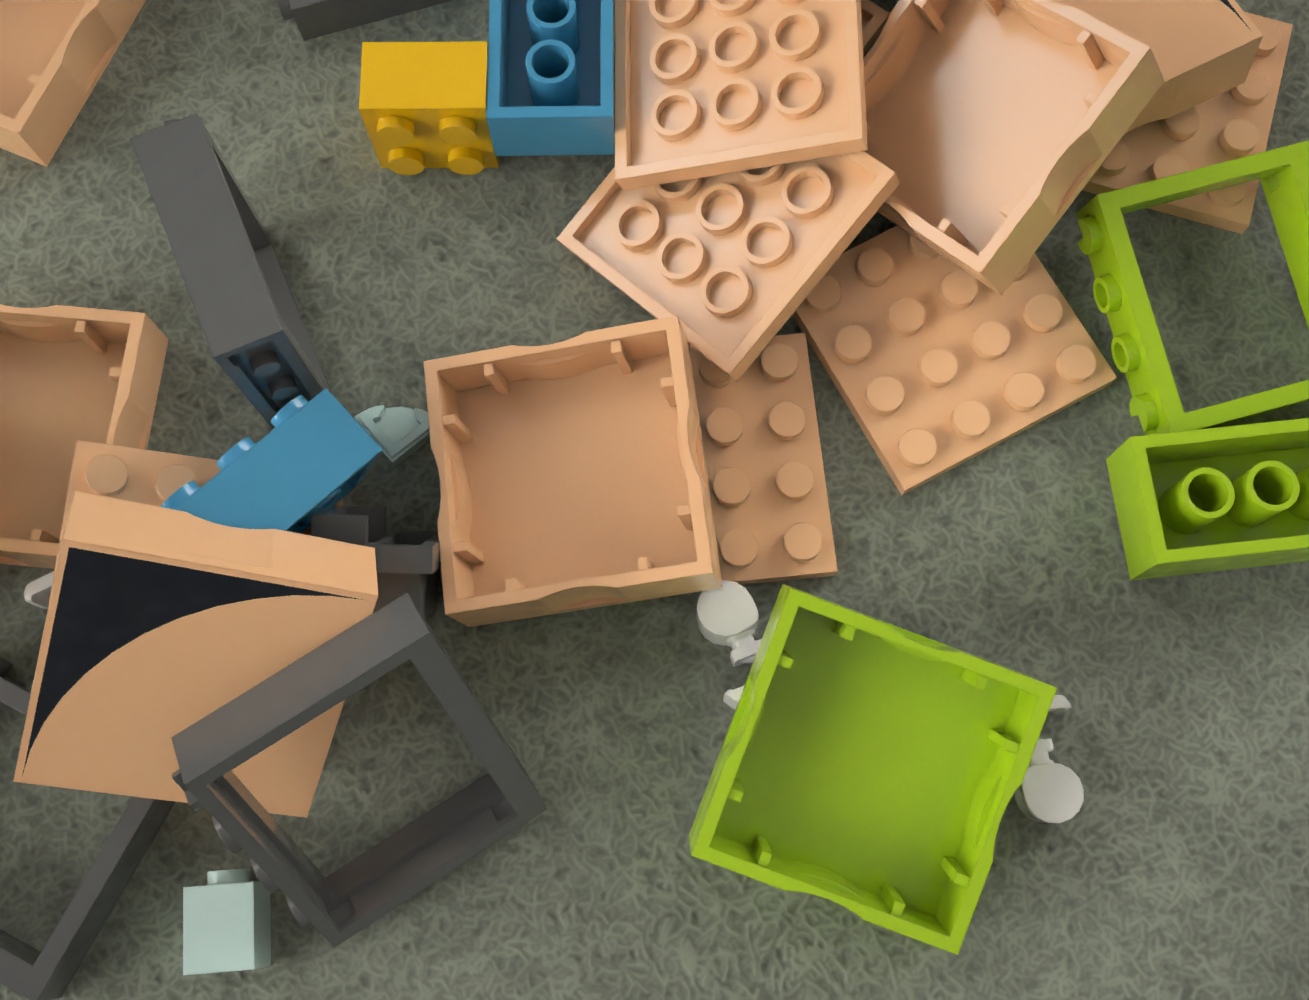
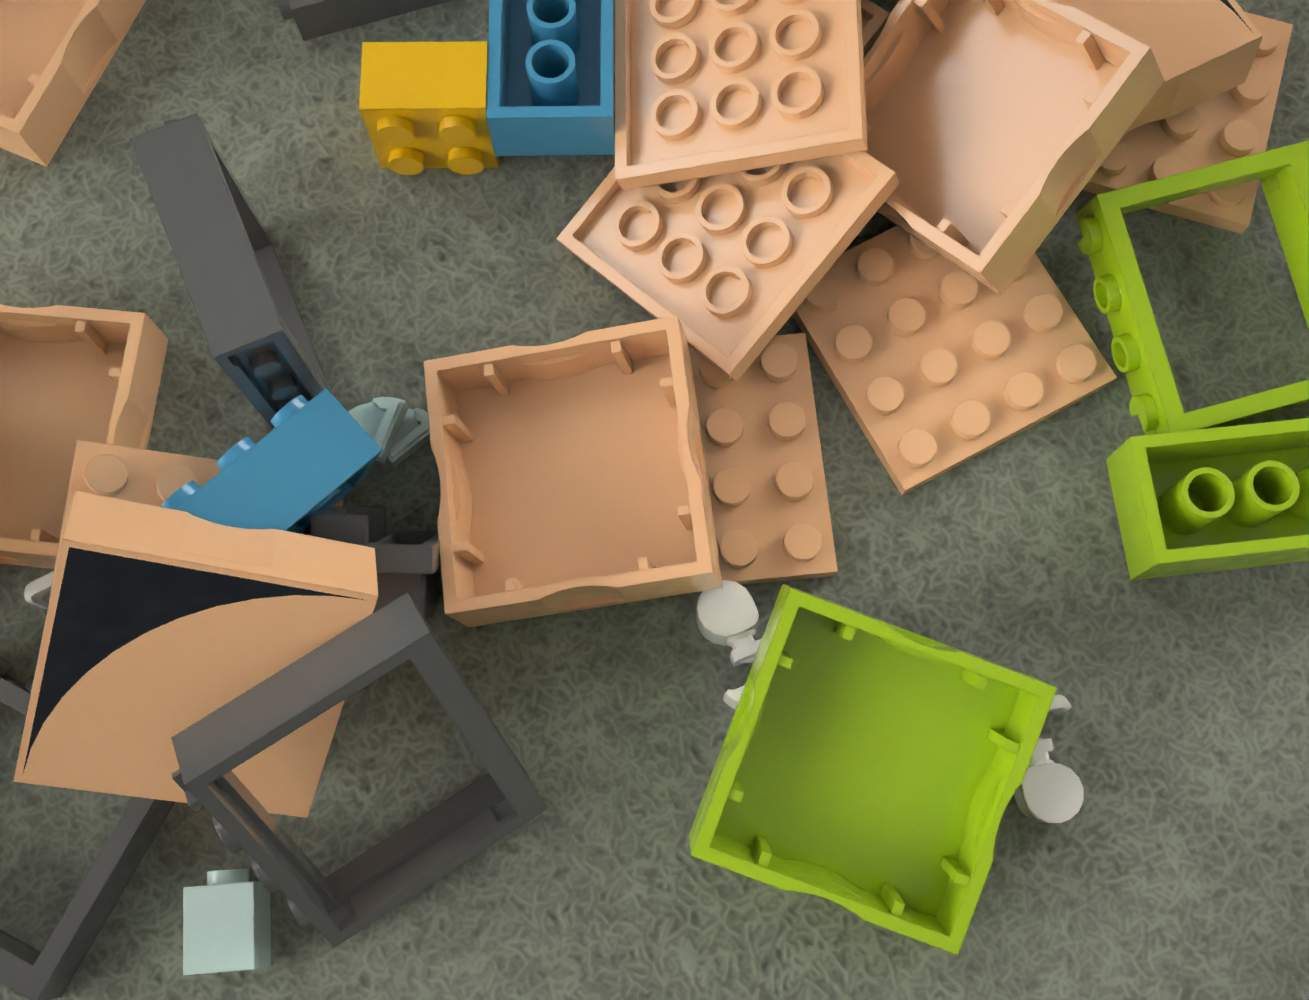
none -> light aqua tile [348,397,409,464]

